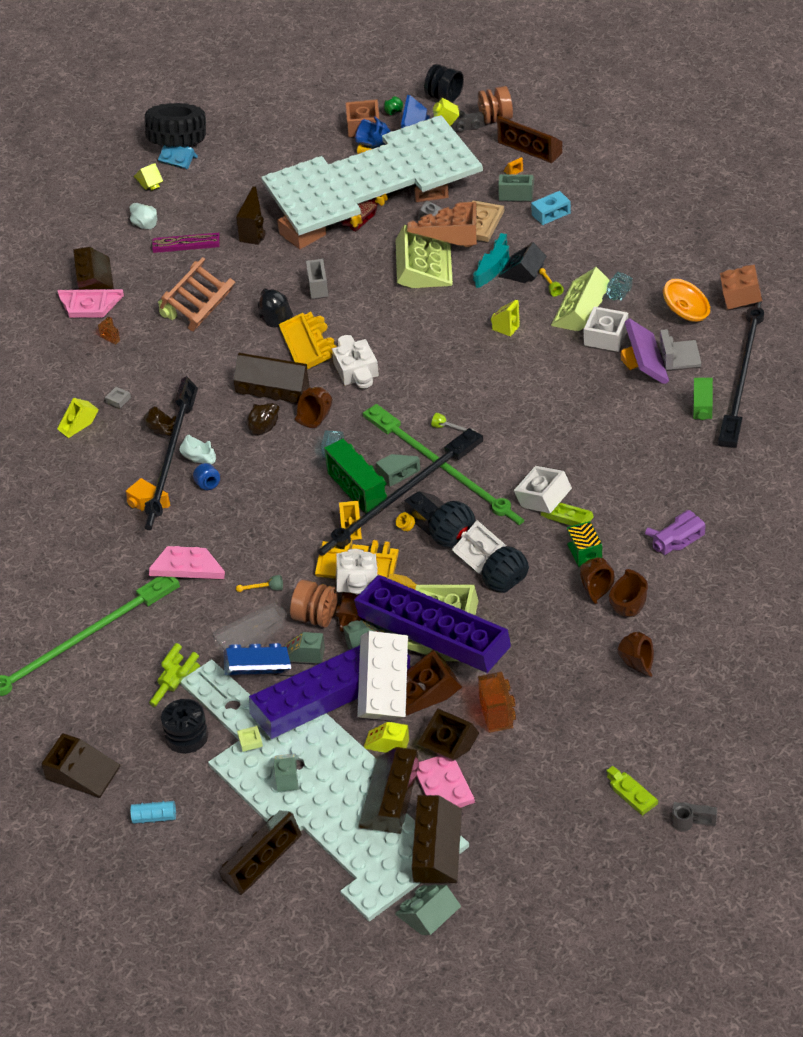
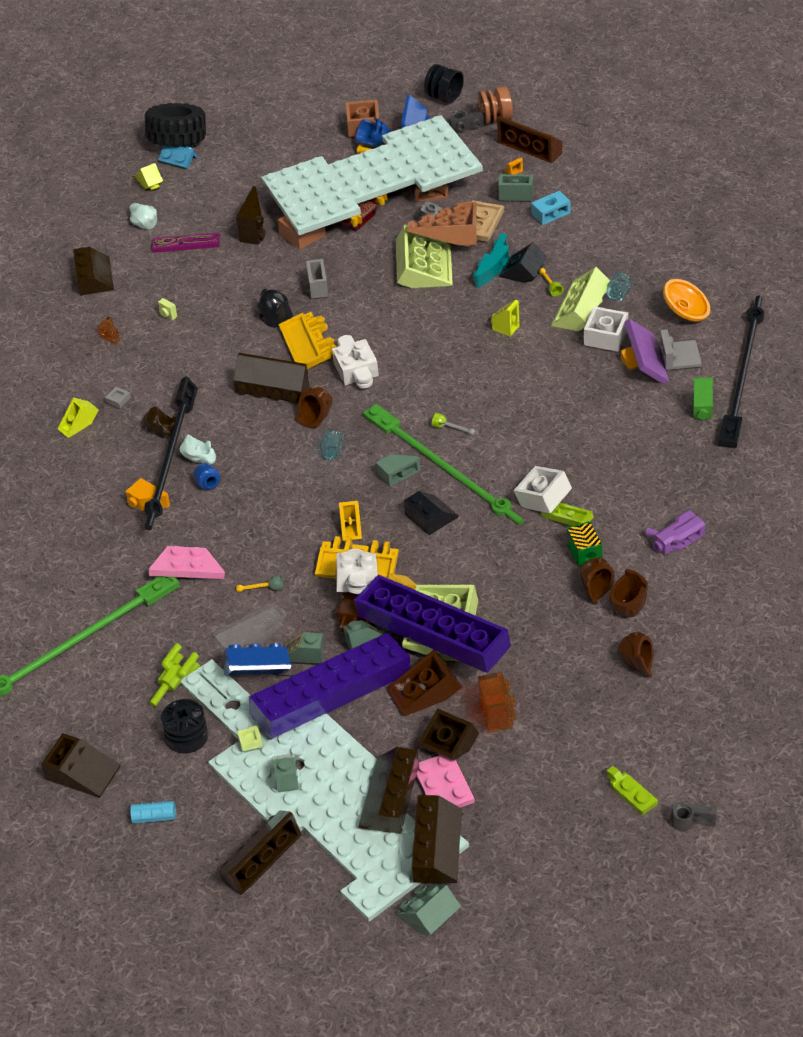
bright pink wing [58,289,124,318] -> none
nougat fence [160,257,235,332] -> none
dark brown hair [247,403,280,436] -> none
nougat wheel [290,580,338,628] -> none
black bar [318,428,483,556] -> none
green brick [324,438,387,514] -> none
white brick [358,631,408,721] -> none
neon yellow slope [364,722,409,753] -> none
green piece [383,96,403,116] -> none
yellow bush [396,512,415,532] -> none
black plate [429,501,529,593] -> none
neon yellow slope [433,98,459,126] -> none
nougat brick [720,265,762,309] -> none

